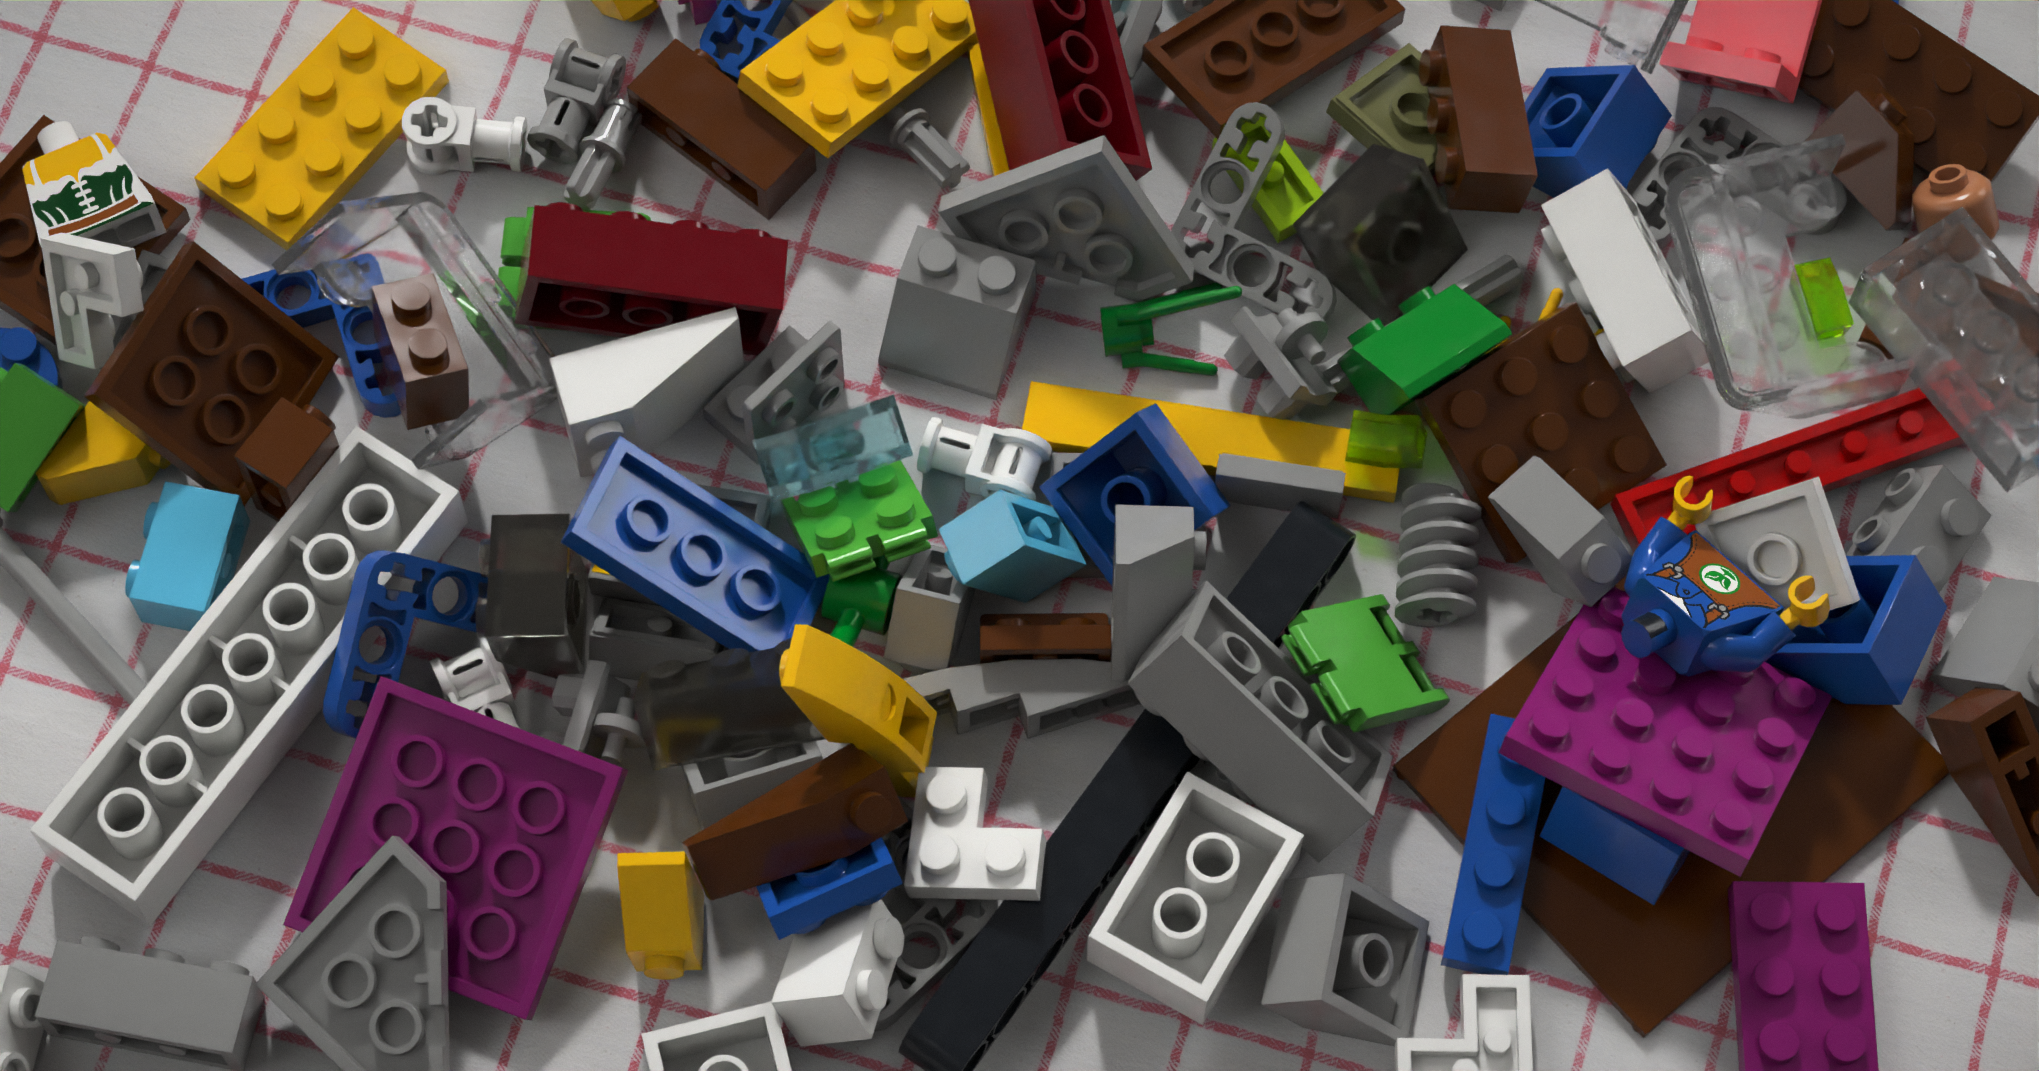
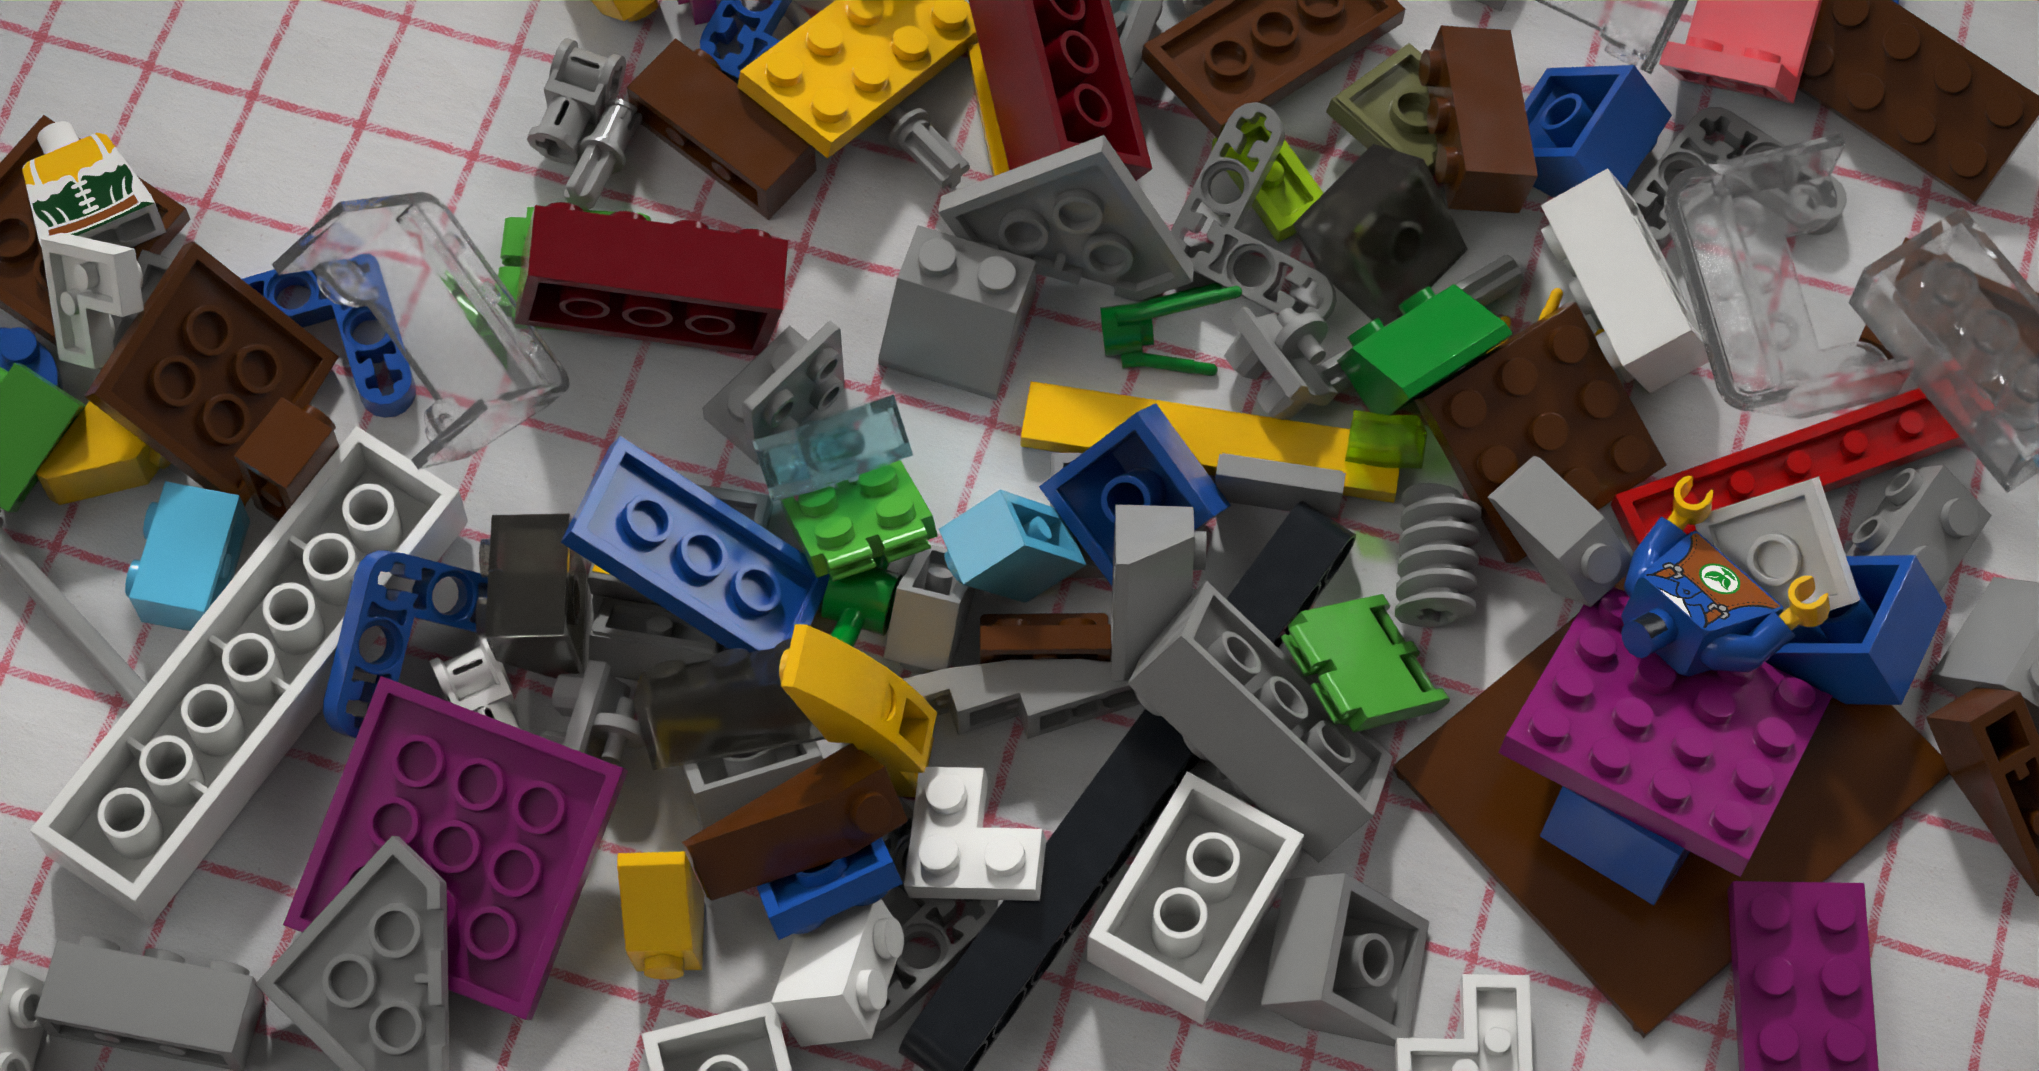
yellow plate [194,7,449,254] -> none
brick [372,273,469,430] -> none
white connector [402,97,527,175] -> none
white slope [549,307,745,477] -> none
white connector [917,416,1052,501] -> none
blue plate [1440,714,1545,975] -> none
clear neon green piece [1788,257,1854,343] -> none
reddish brown slope [1804,90,1914,231] -> none
nougat head [1912,164,1999,260] -> none

